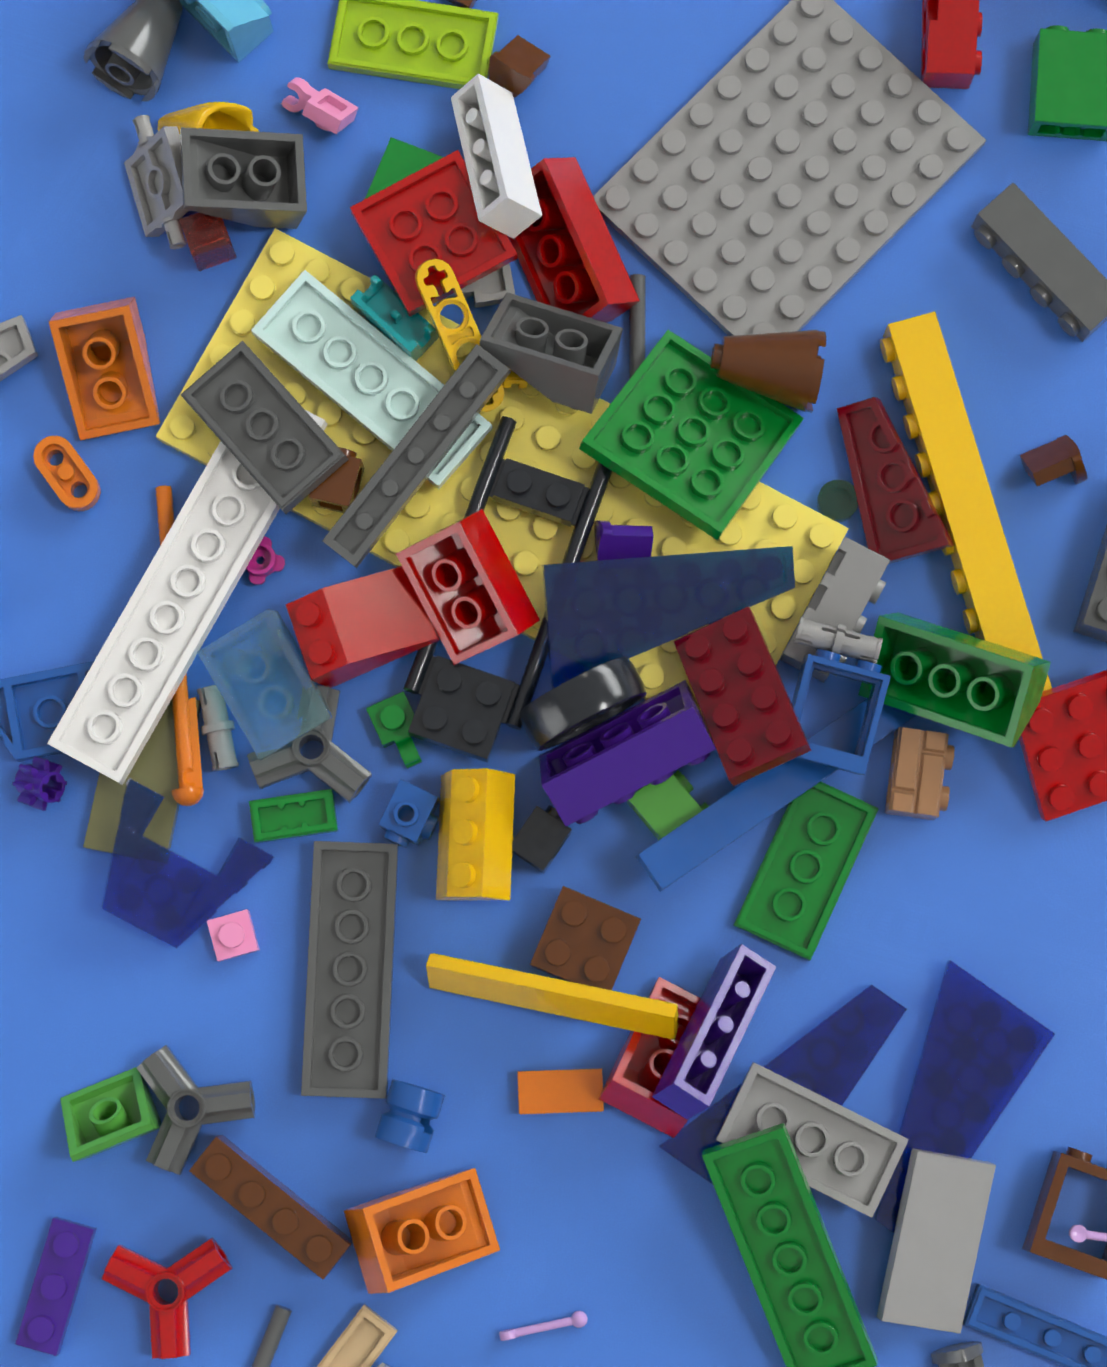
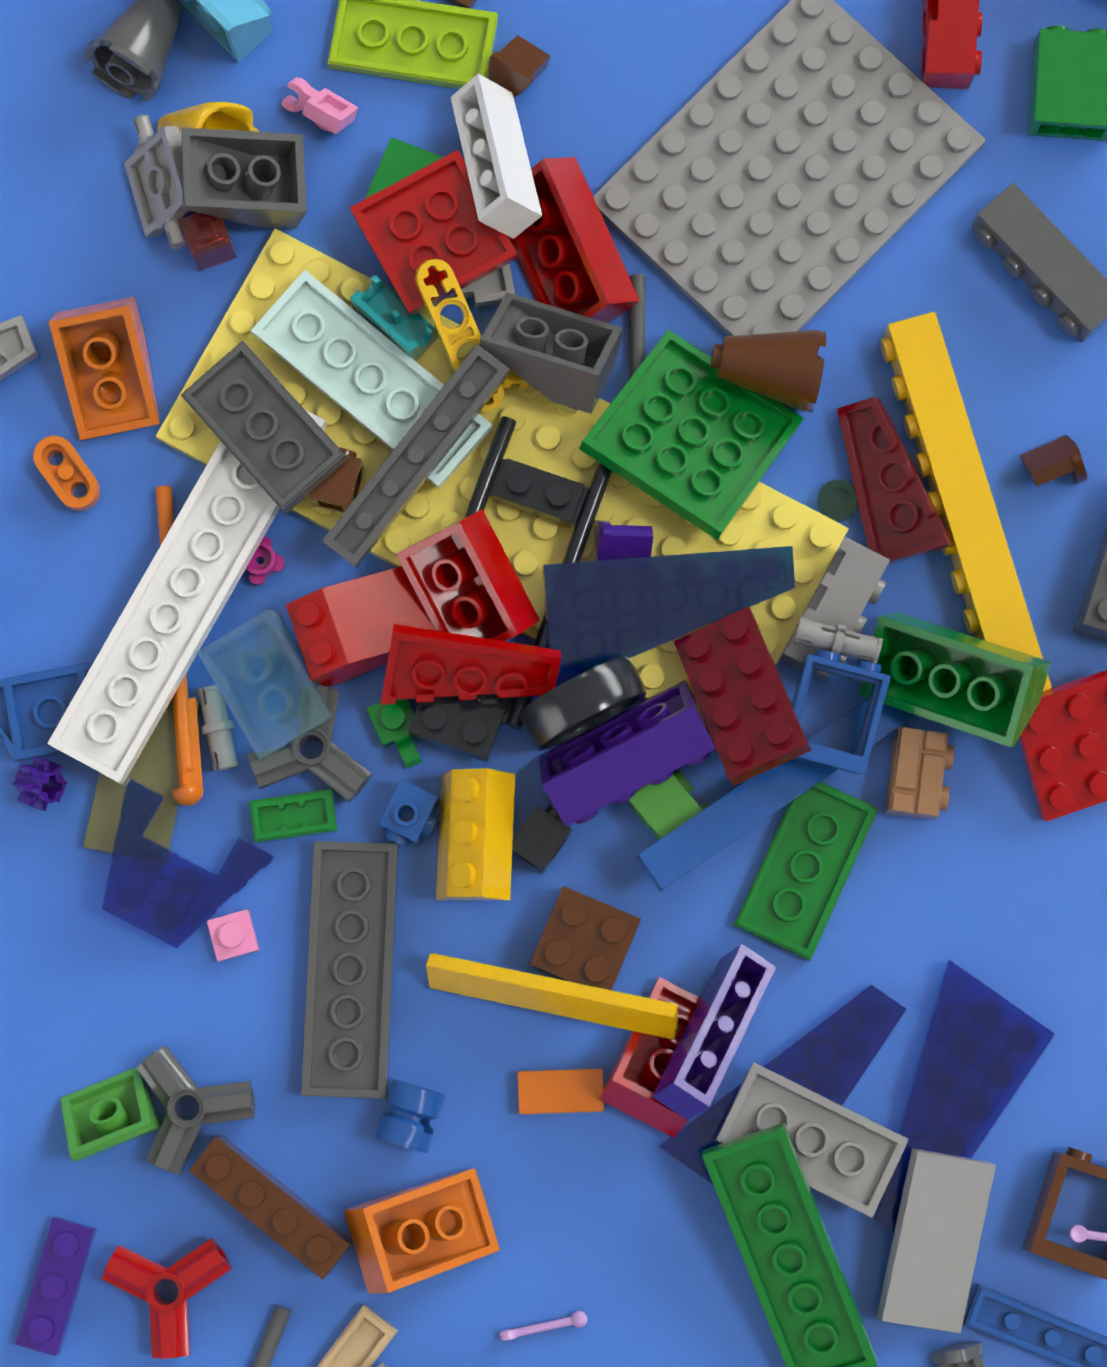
none -> red wing [381,624,561,705]

